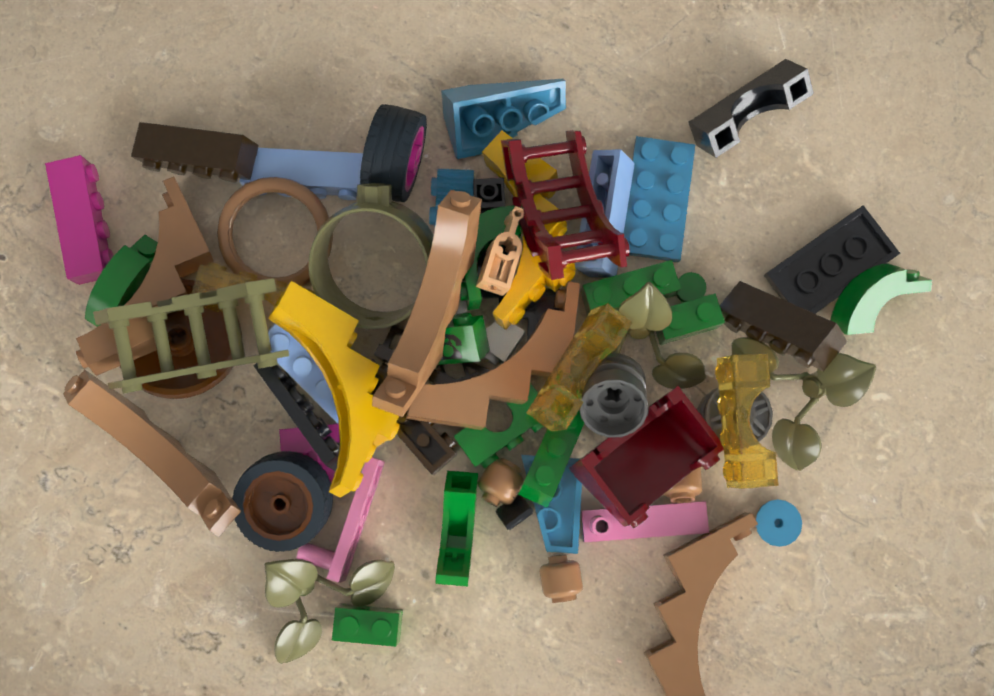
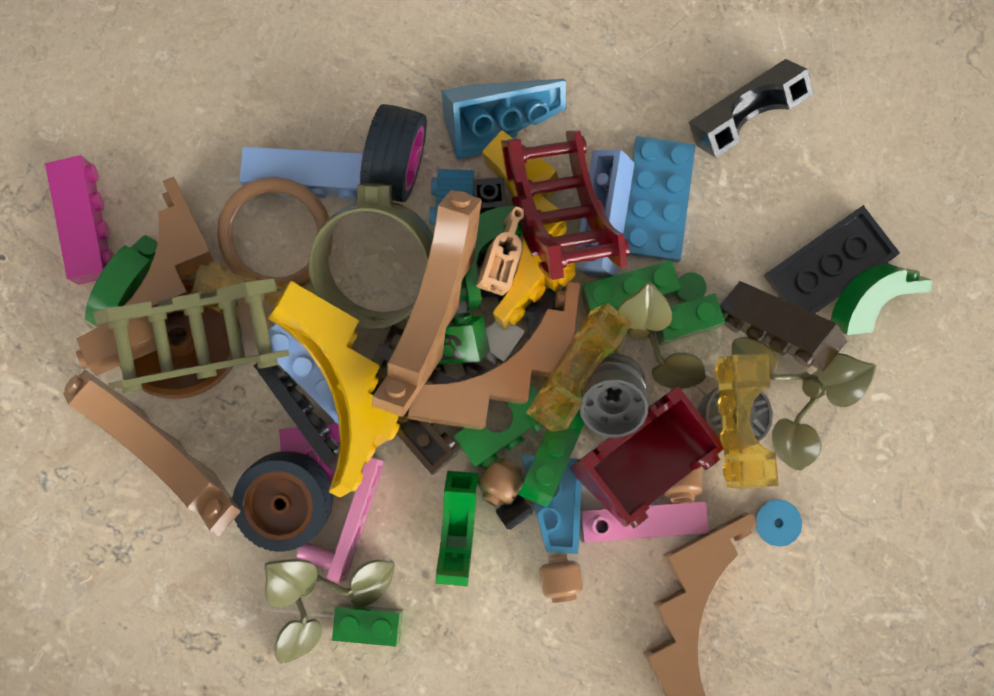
dark brown brick [131,122,259,183] -> none

